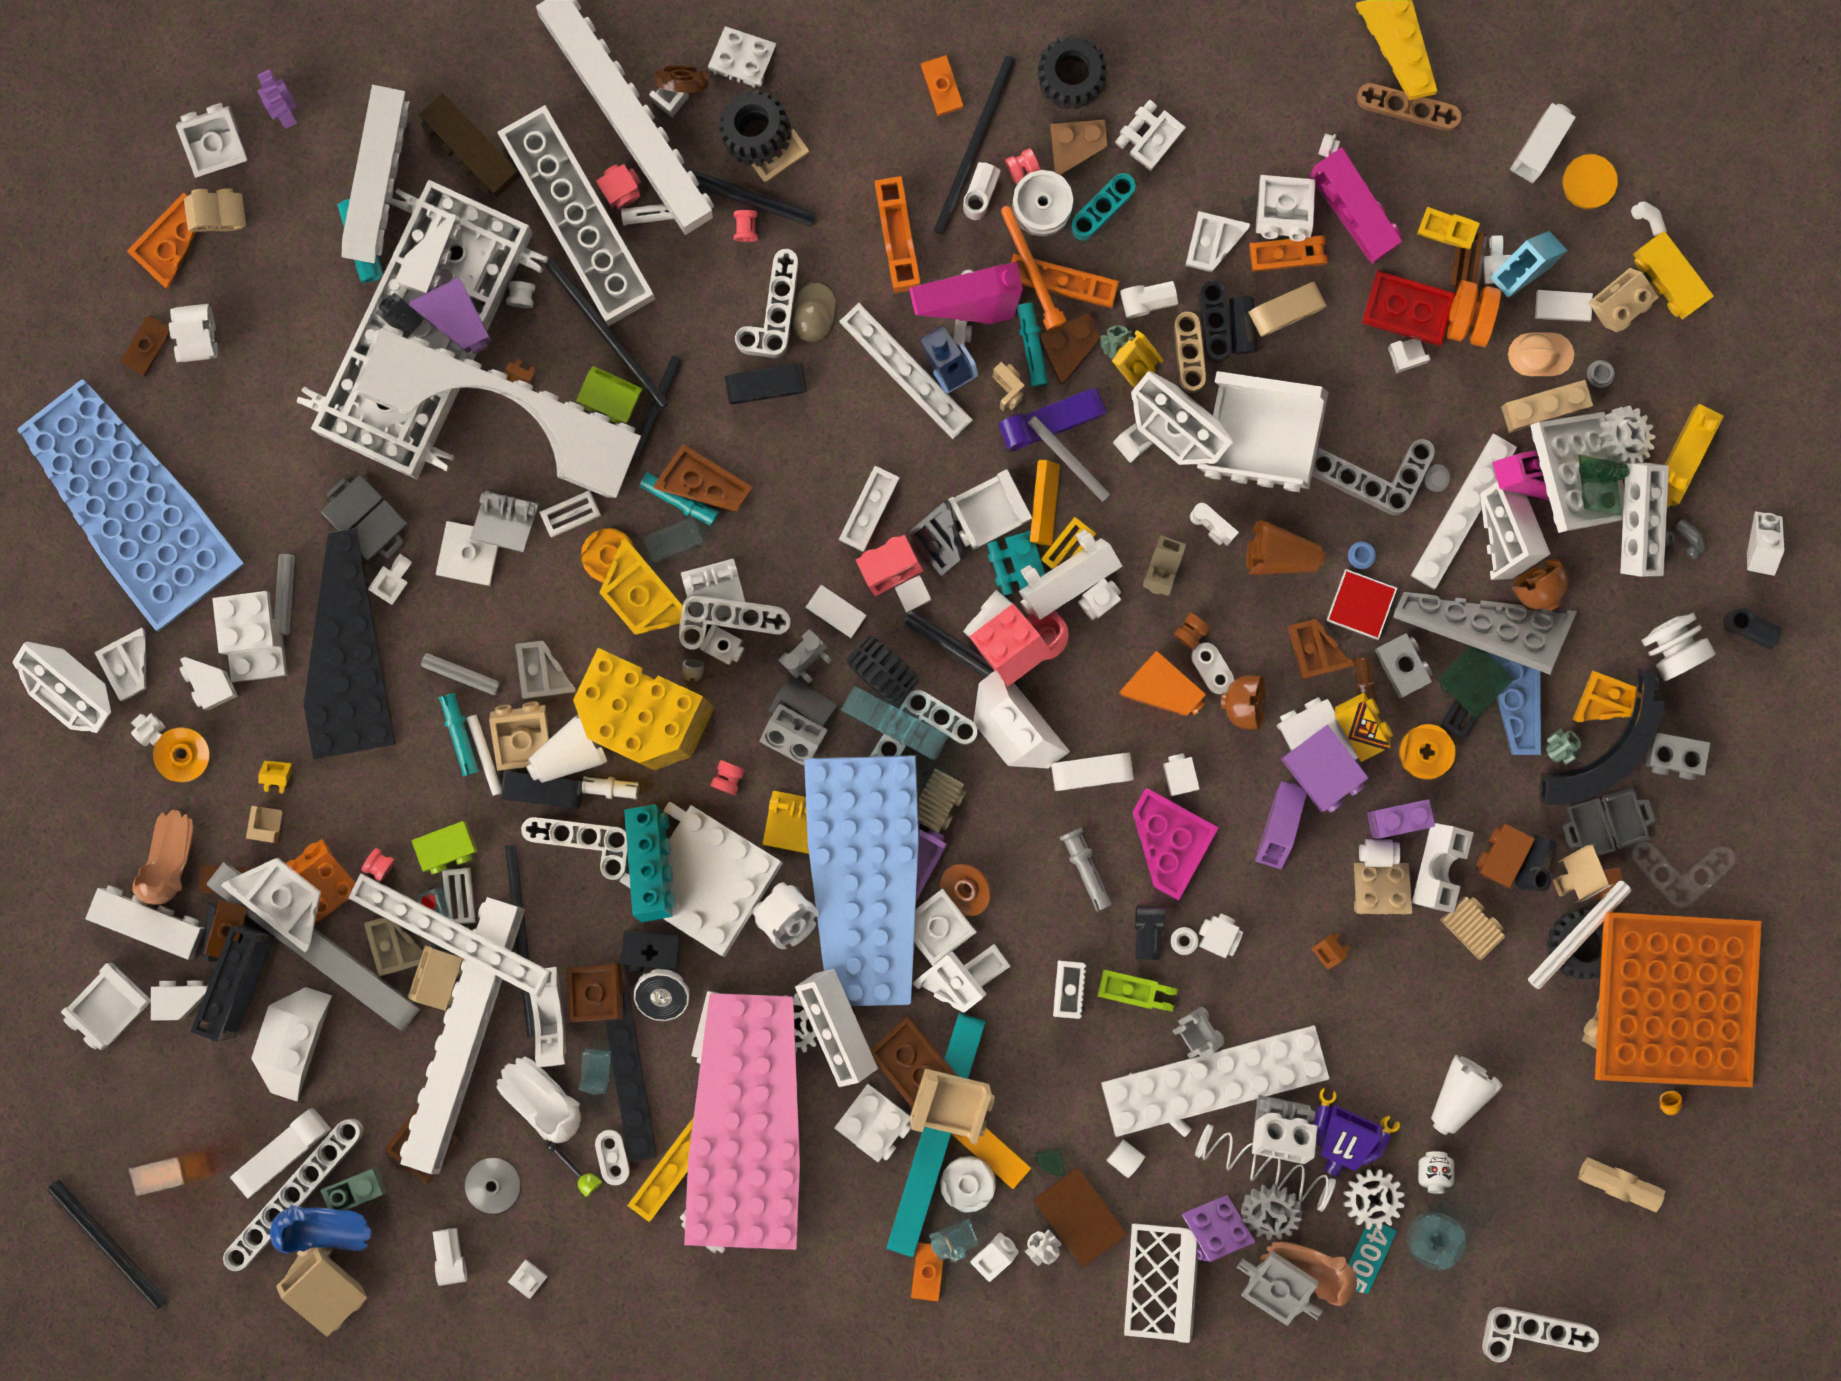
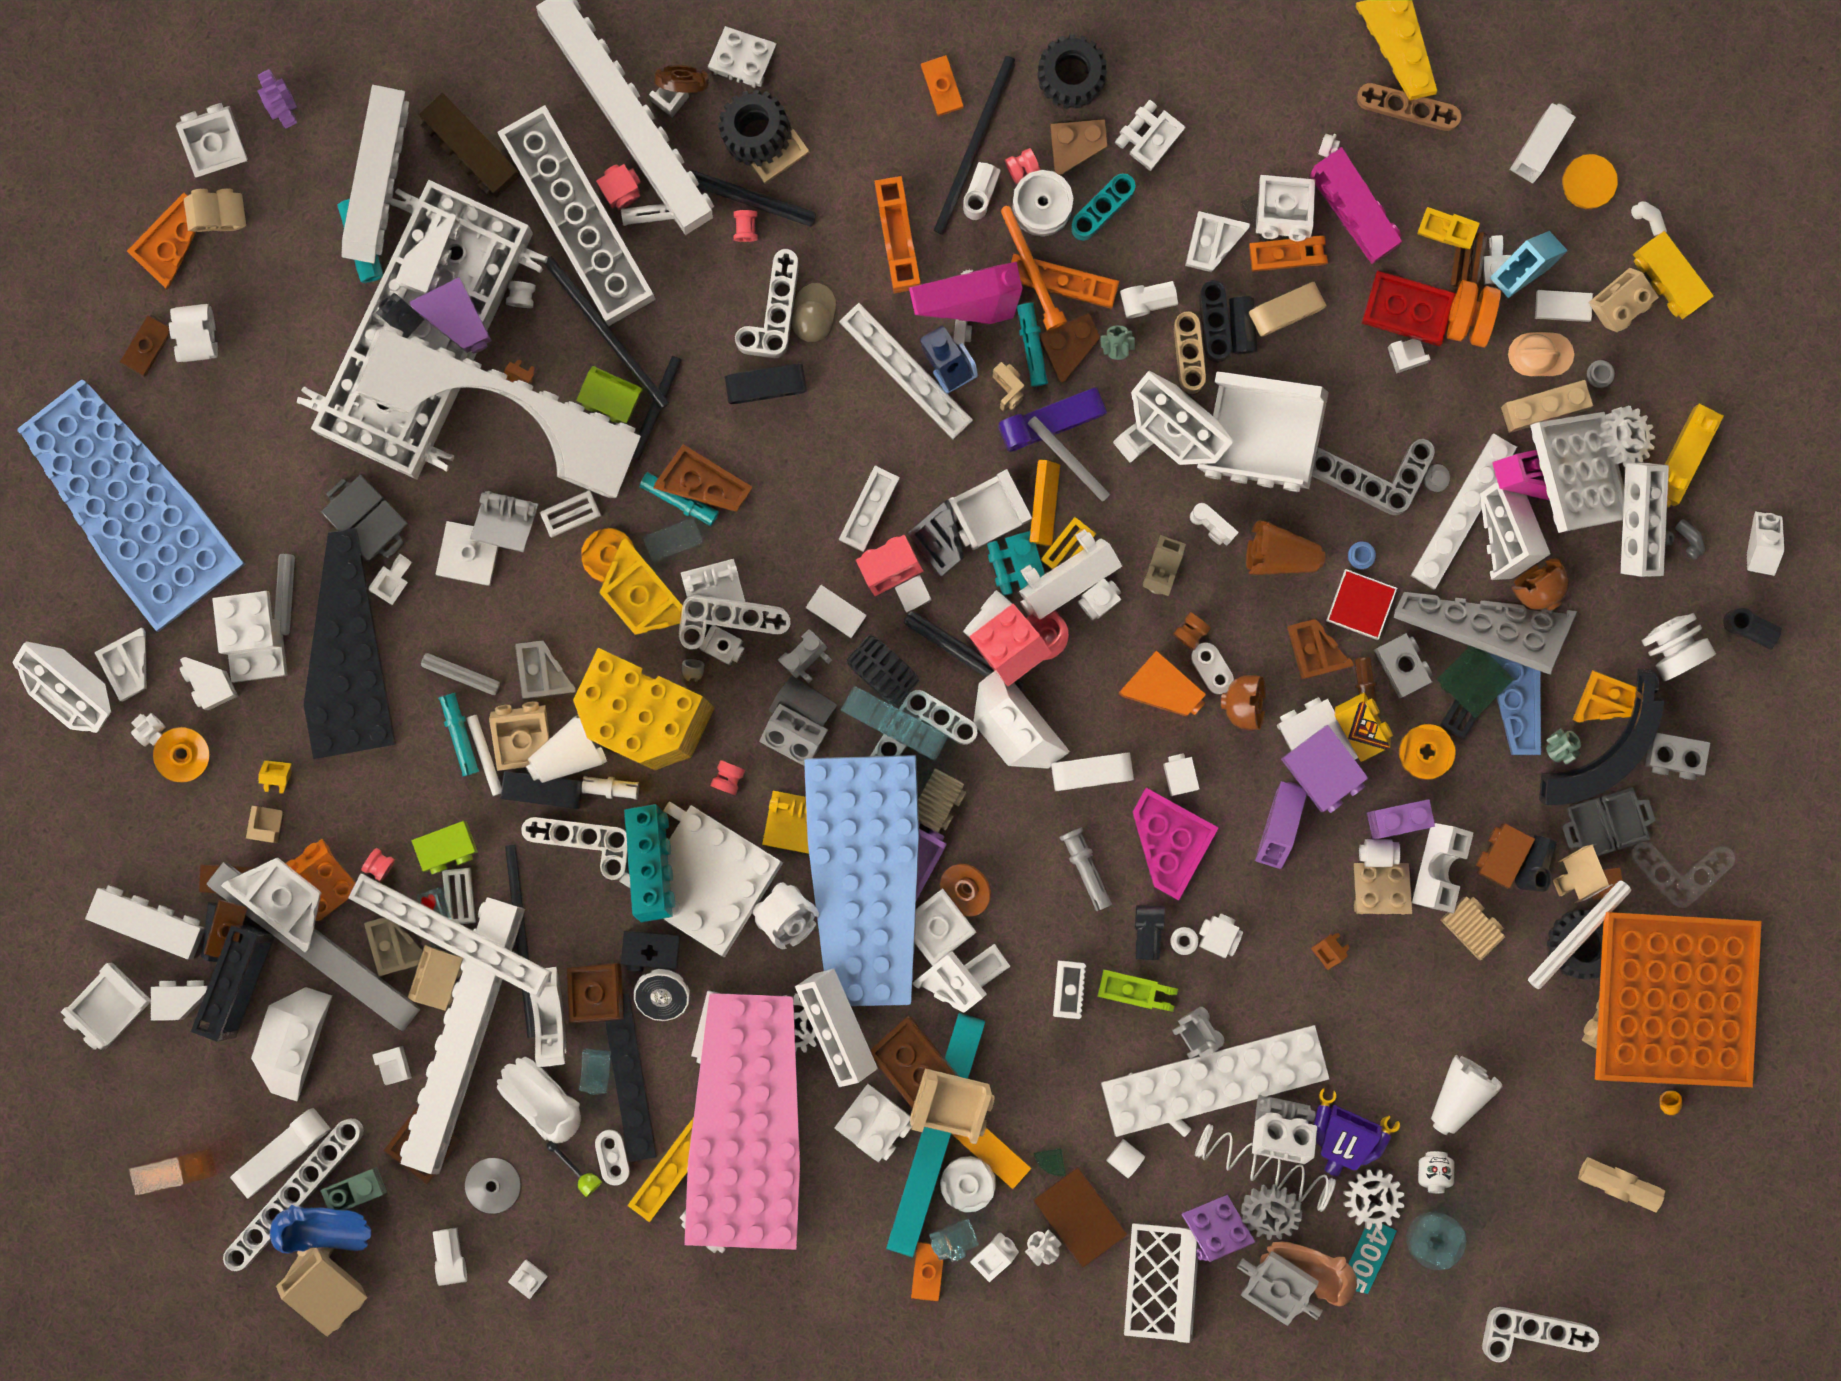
black axle [47,1180,167,1310] -> none
nougat hair [132,810,194,904] -> none
yellow plate [1112,330,1164,388] -> none
clear green hinge [1578,454,1630,515] -> none
none -> white panel [373,1046,412,1085]

